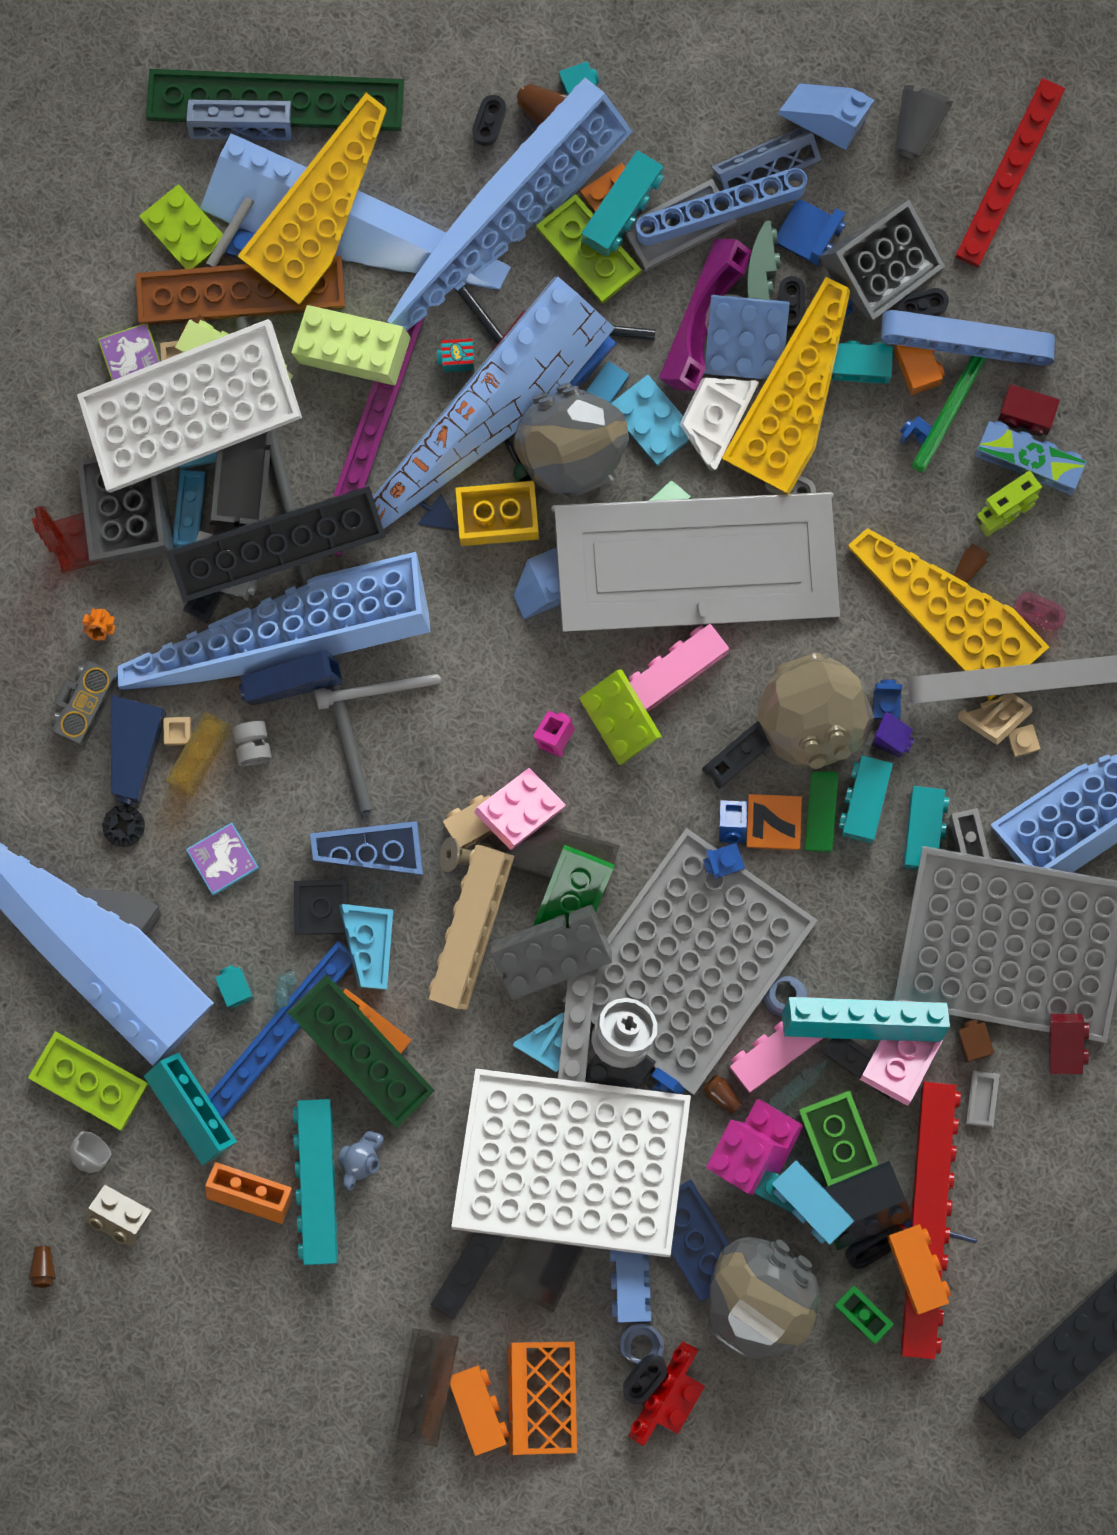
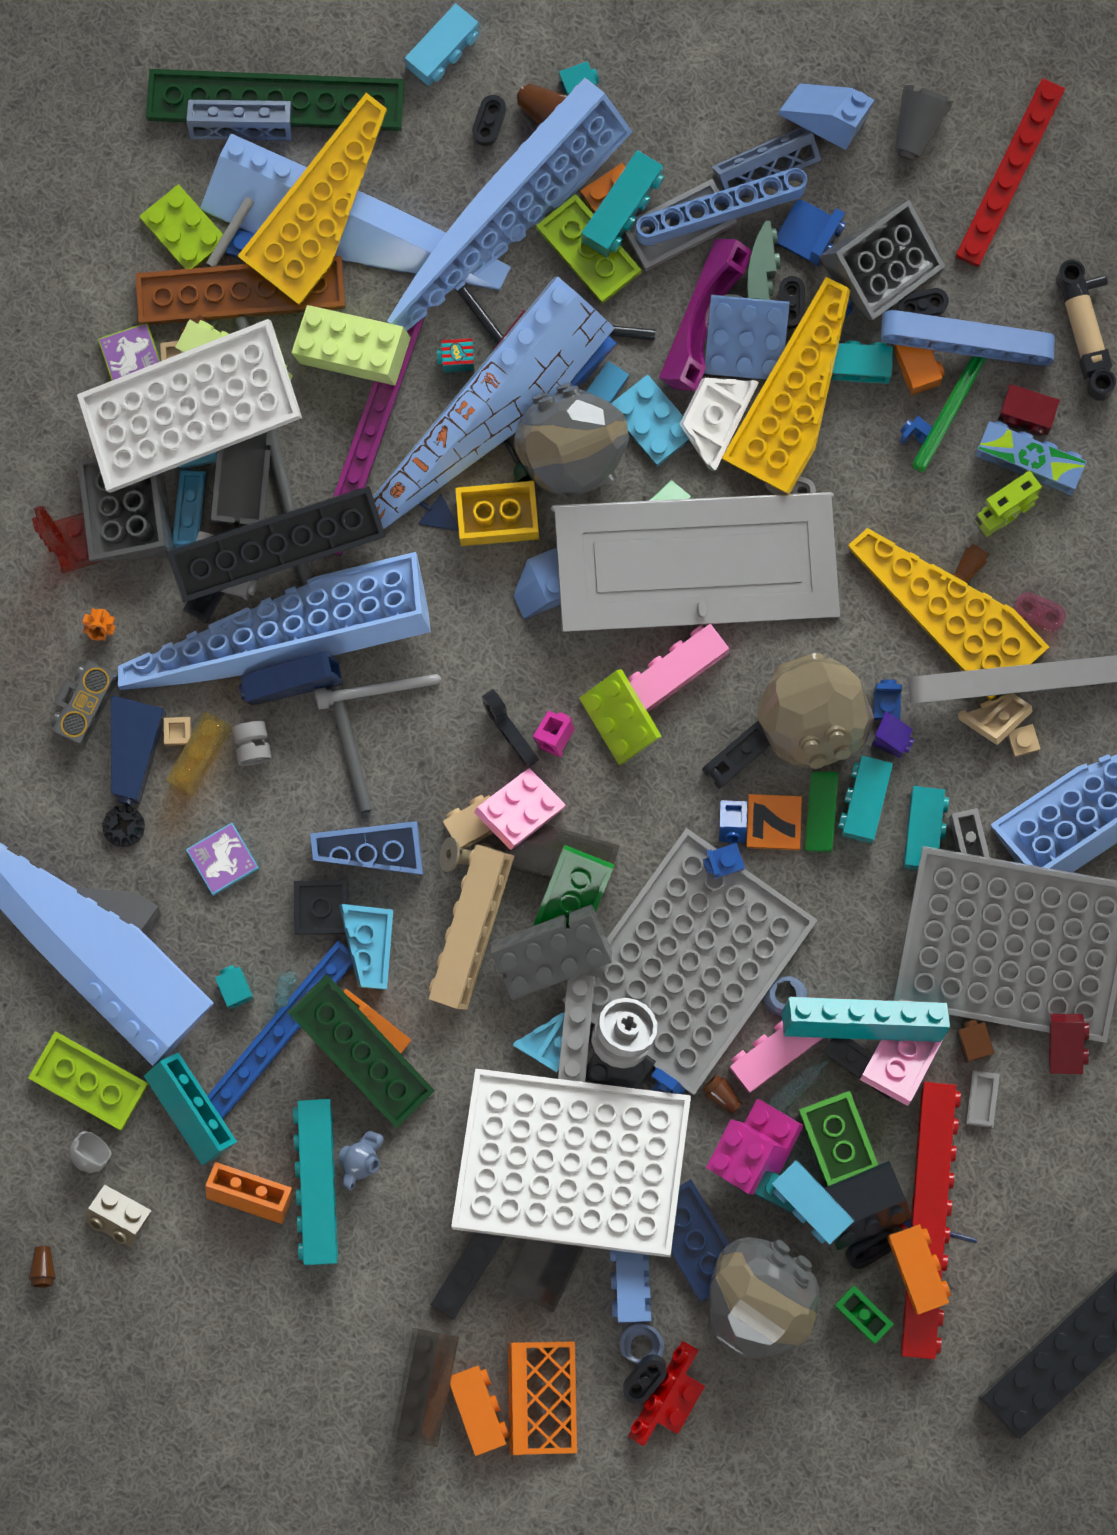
none -> medium azure brick [405,3,479,86]
none -> black beam [482,689,539,768]
none -> piece [1056,259,1116,401]

